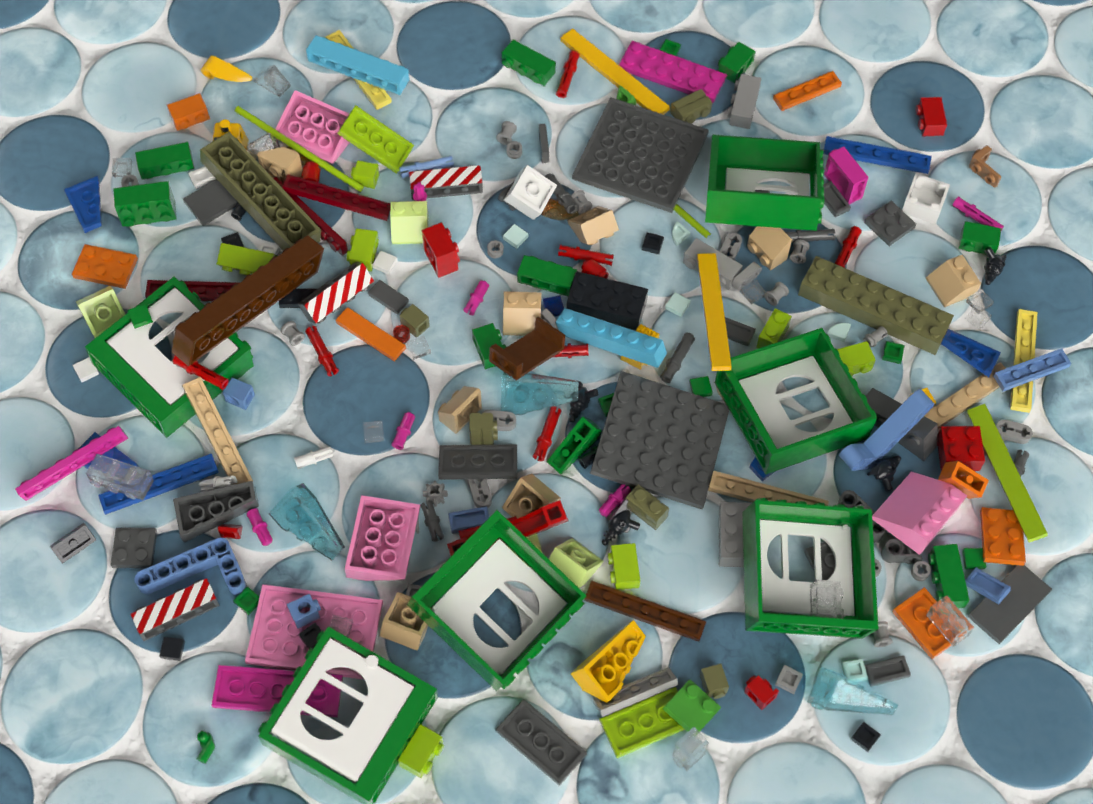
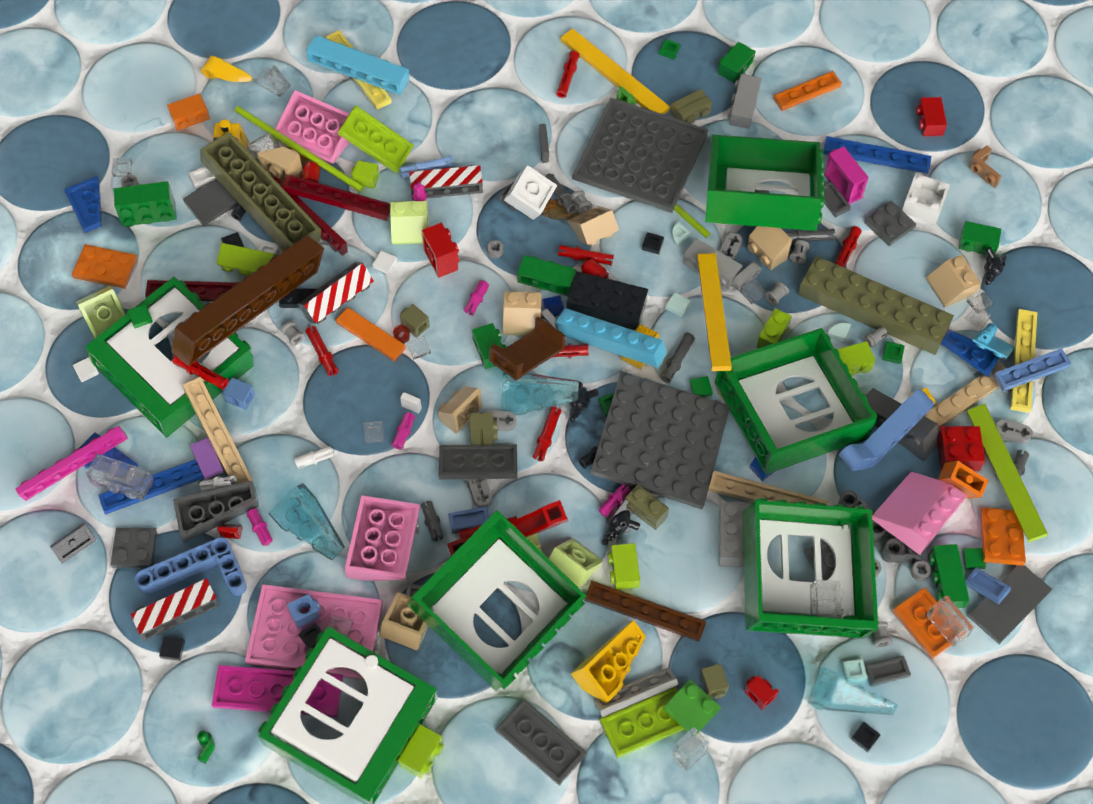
green brick [135,142,195,180] -> none
green tile [233,586,259,615] -> none
lime brick [347,228,379,272] -> none
dark grey tile [368,280,409,314] -> none
light grey gear [423,481,448,507] -> none
light grey bush [496,121,517,145] -> none
green brick [502,39,556,86] -> none
tan slope [502,474,561,519] -> none
light aqua tile [503,224,528,249] -> none
light grey bush [506,141,522,159] -> none
green slope [546,416,603,474] -> none
dark pink plate [619,41,727,103] -> none
dark grey tile [725,317,756,347] -> none
light grey plate [775,665,803,694] -> none
black piece [867,455,901,491] -> none
dark pink pin [952,196,1004,231] -> none
none -> medium lavender tile [189,438,224,480]
none -> white tile [400,392,422,414]
none -> medium azure hinge [972,323,1014,358]

